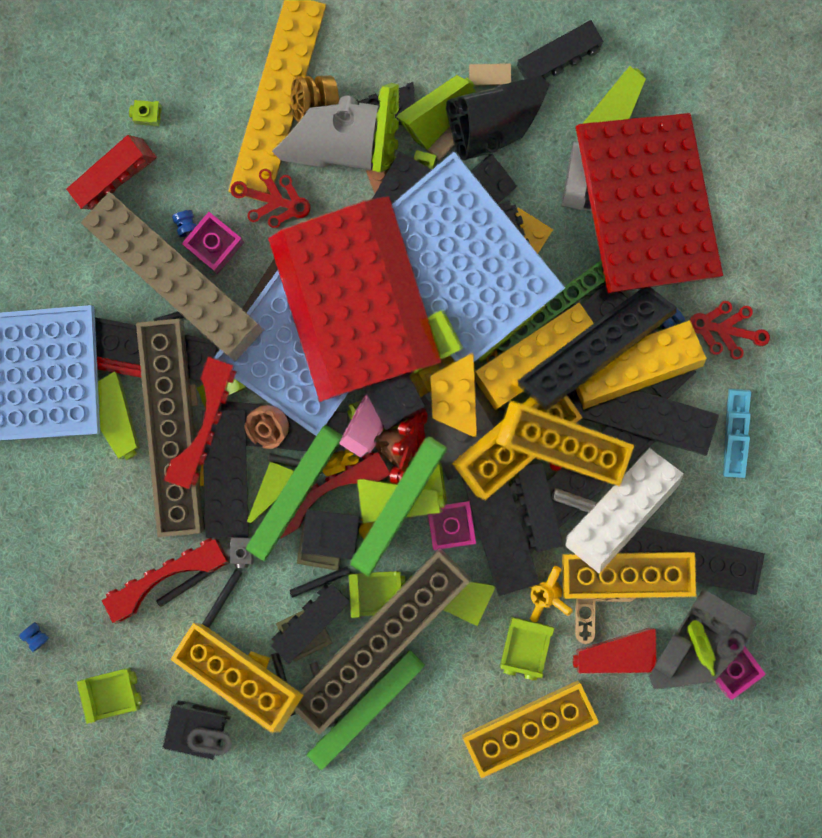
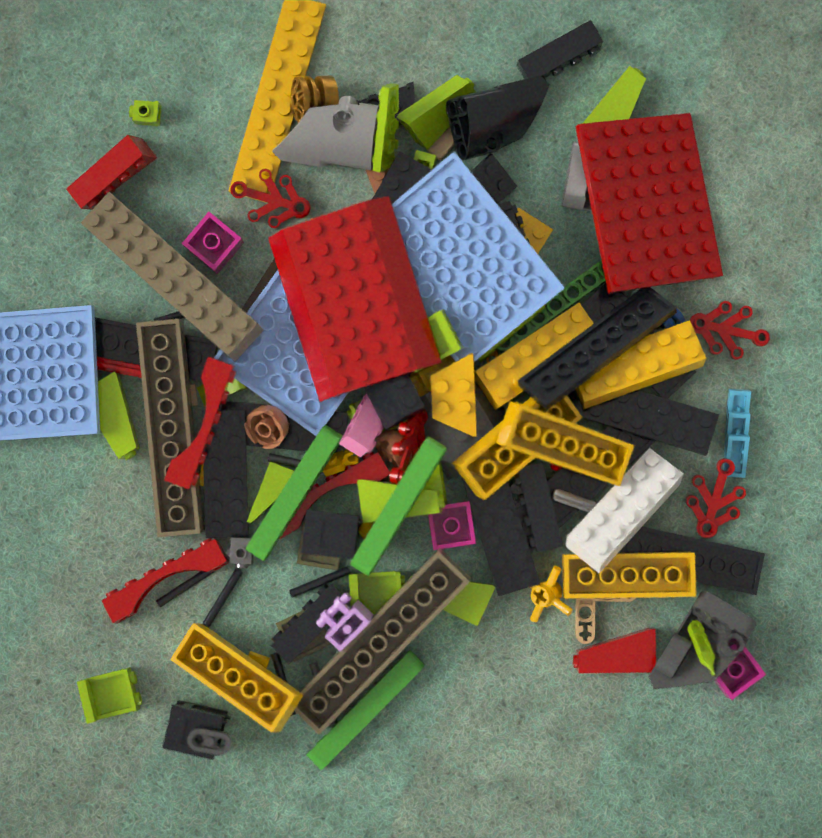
blue wheel [19,622,49,652] -> none
blue wheel [172,210,197,237] -> none
yellow brick [462,680,599,779] -> none
tan tile [469,64,511,86] -> none
lime panel [500,617,554,681] -> none
none -> lavender brick [316,592,373,652]
none -> red plant [685,458,746,538]

